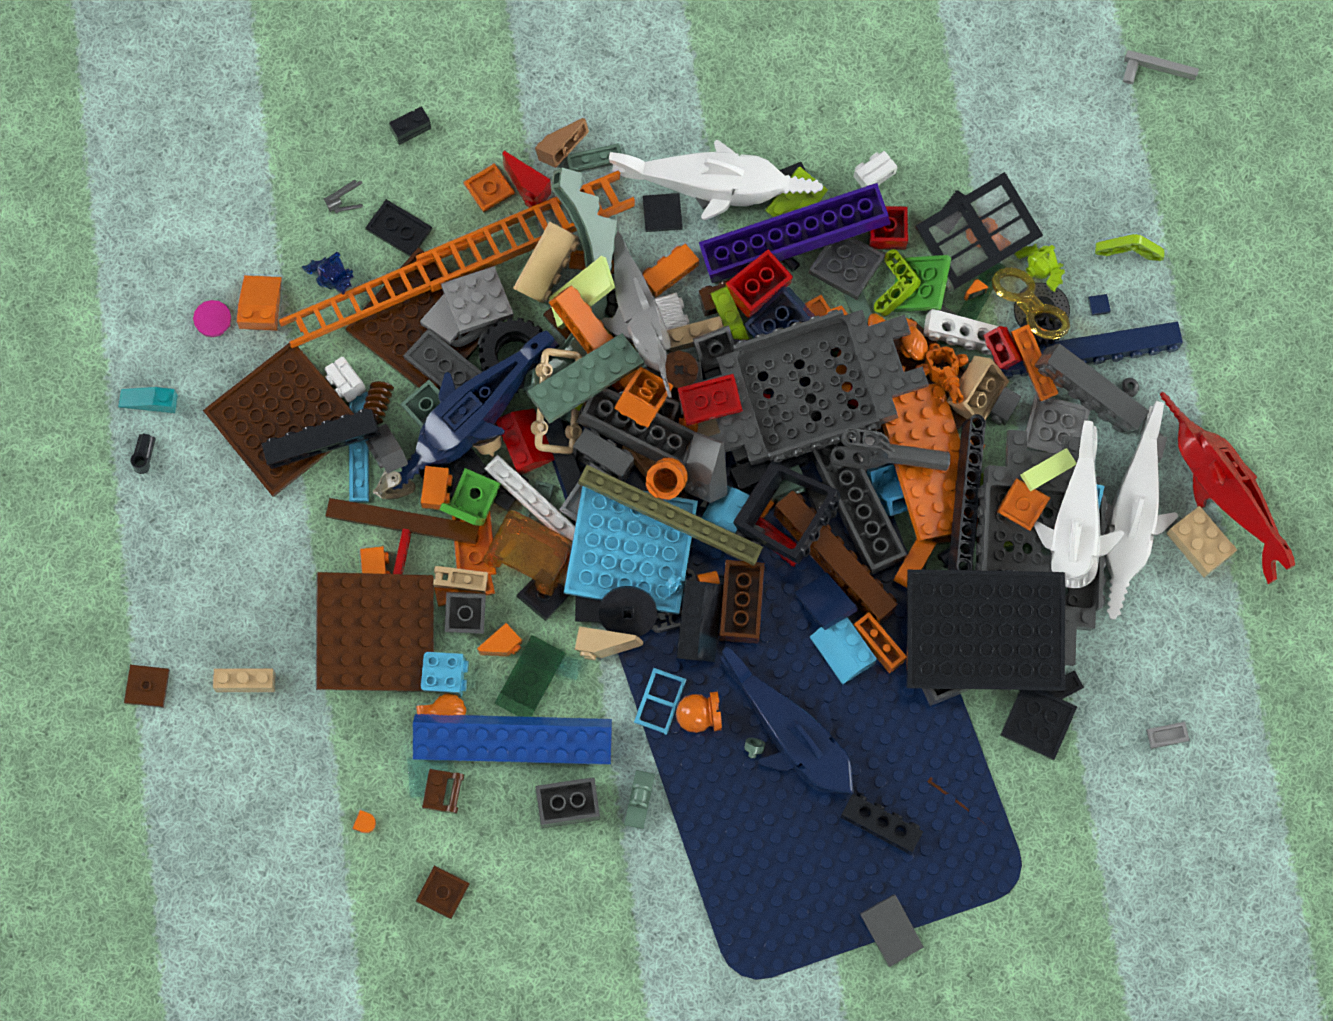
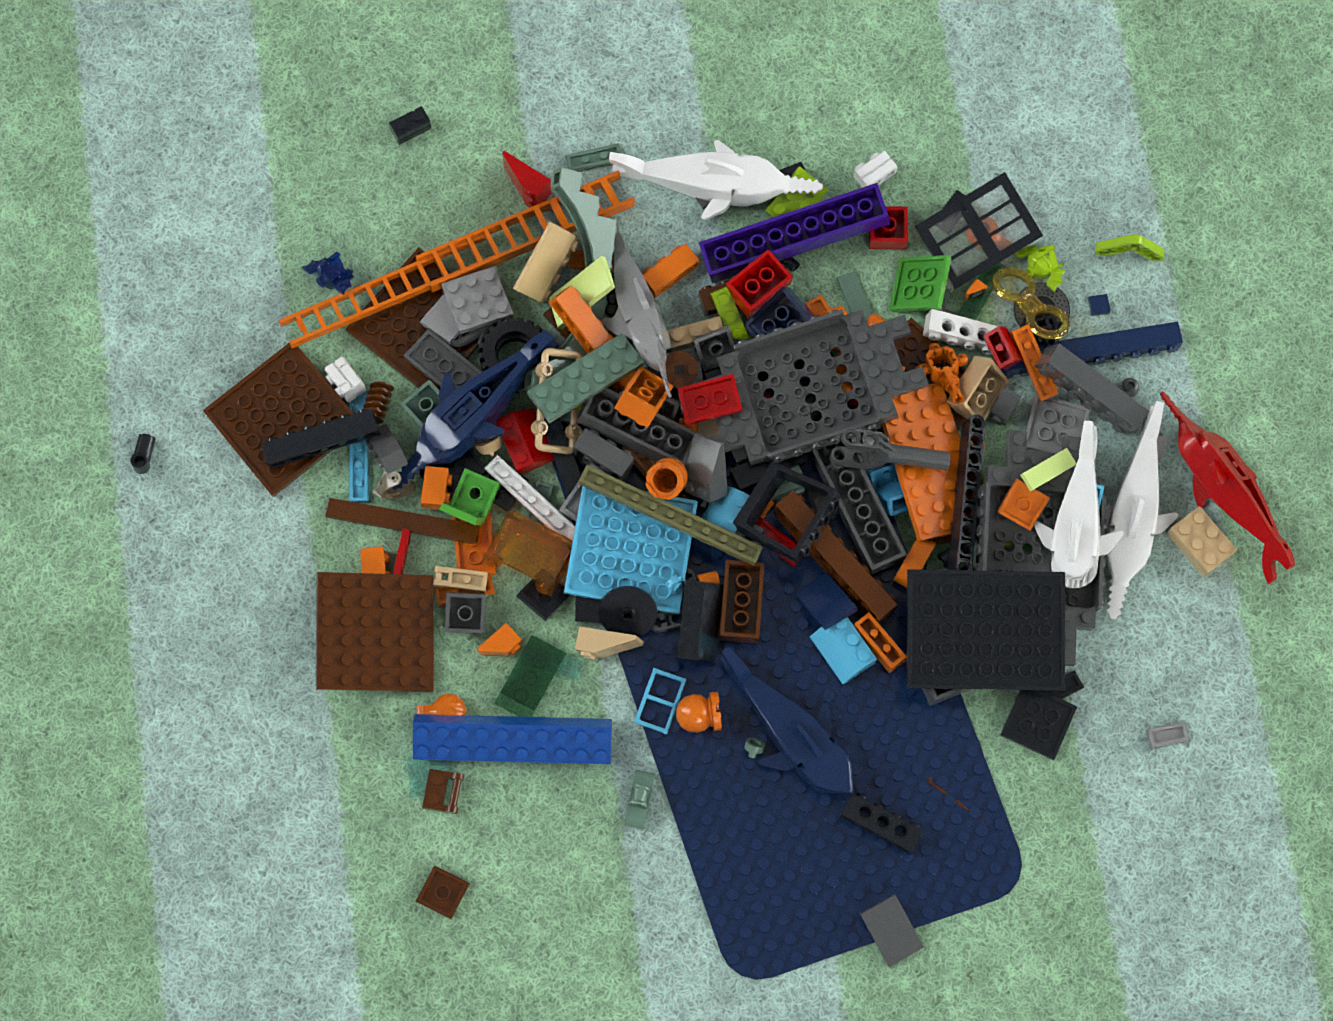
teal slope [118,387,178,413] -> none
reddish brown plate [124,664,170,708] -> none
dark pink tile [193,300,232,337] -> none
tan brick [213,668,276,692] -> none
orange slope [237,275,282,331] -> none
dark grey plant [323,180,363,213] -> none
orange tile [353,810,376,833] -> none
black tile [365,199,433,257] -> none
medium azure bracket [421,652,469,697] -> none
orange tile [463,163,515,213] -> none
medium nougat slope [535,118,589,168] -> none
dark grey brick [535,777,600,829] -> none
black tile [643,193,683,232] -> none
white brick [655,293,690,330] -> none
dark grey plate [808,237,885,300] -> none
lime beam [874,249,921,317] -> none
orange animal [901,318,928,361] -> none
light grey piece [1123,50,1199,84] -> none

